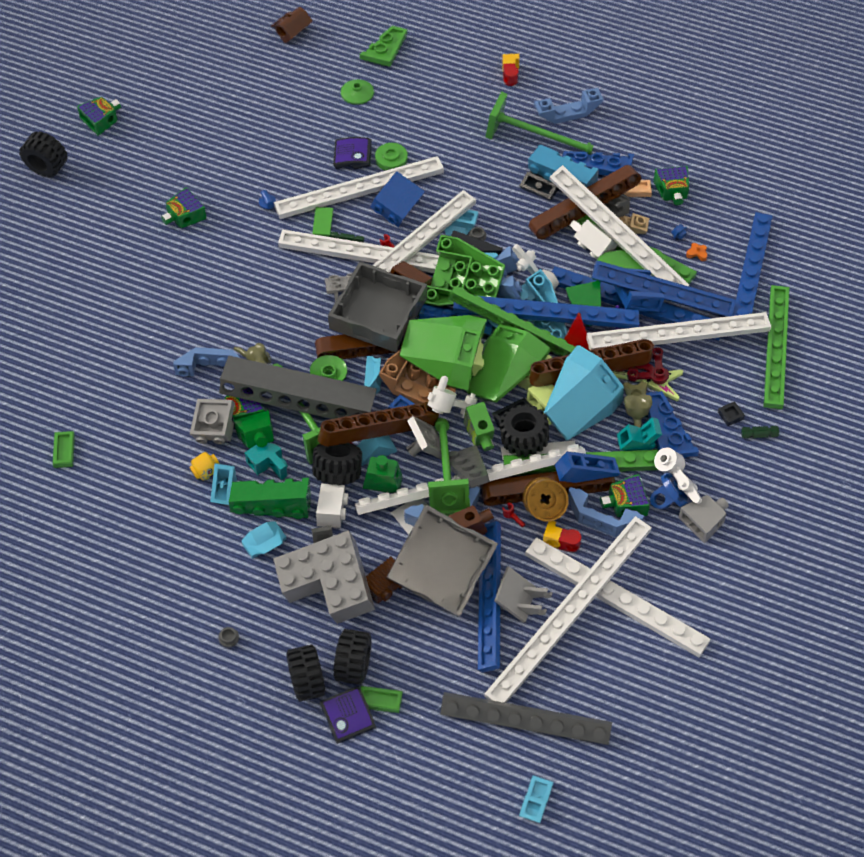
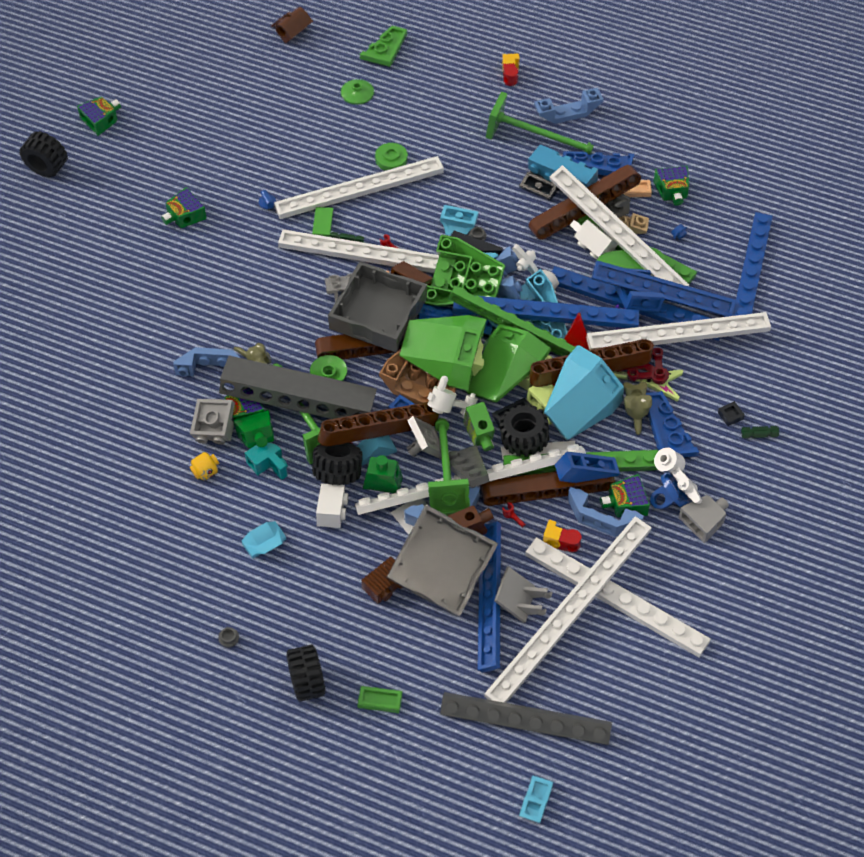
bright green tile [53,431,75,468] -> none
medium azure slope [210,463,237,505] -> none
green wedge [229,477,311,519] -> none
light grey piece [273,530,375,624] -> none
dark grey tile [311,525,333,543] -> none
slope [320,686,376,744] -> none
slope [333,137,372,170] -> none
black tyre [334,629,372,685] -> none
medium azure slope [364,356,382,395] -> none
blue panel [370,171,425,227] -> none
white tile [372,190,476,273] -> none
pearl gold wheel [523,477,568,521] -> none
green torso [566,281,602,326] -> none
teal brick [617,417,662,451] -> none
orange piece [686,243,707,261] -> none
bright green plate [763,285,789,409] -> none

